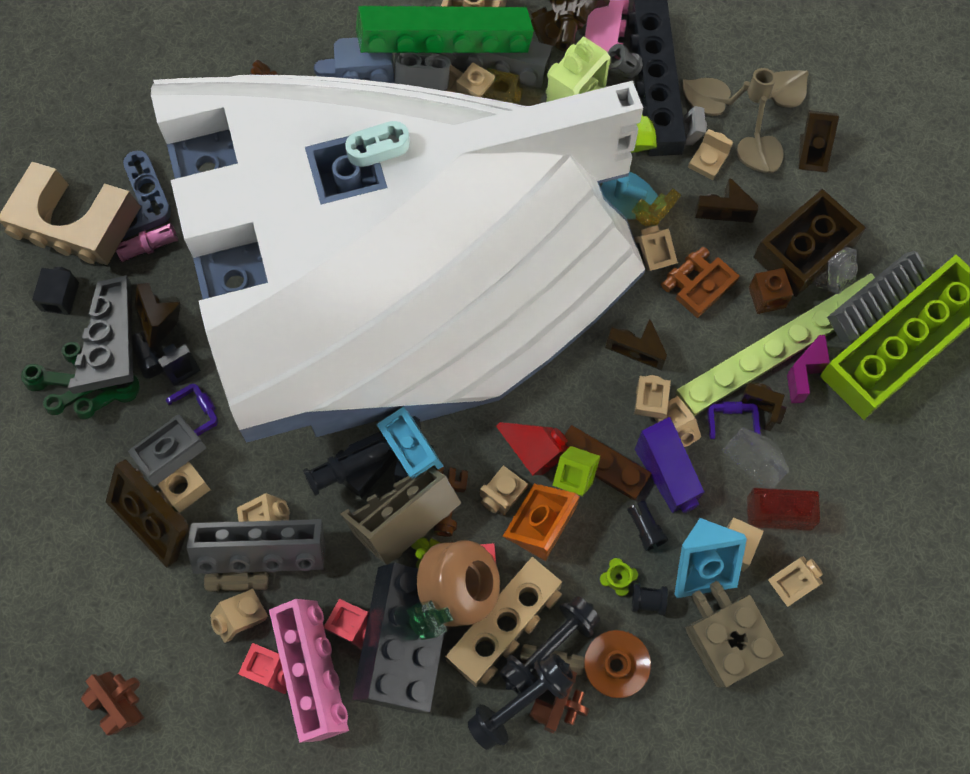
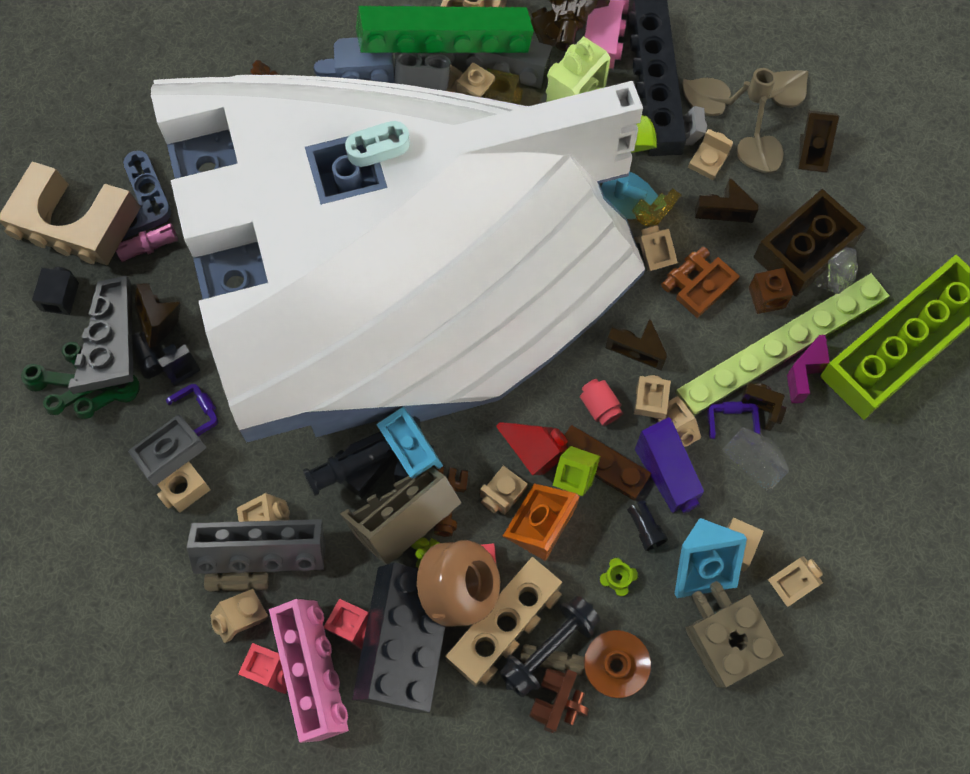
copper hips [81,671,144,736] -> none
dark brown plate [106,459,189,568] -> none
clear green plate [406,600,454,640] -> none
black piece [468,654,576,750] -> none
dark grey bush [608,44,643,79] -> none
black bush [631,583,668,616] -> none
clear red brick [747,488,820,531] -> none
dark grey gear [827,251,931,342] -> none
none -> coral brick [580,379,623,426]

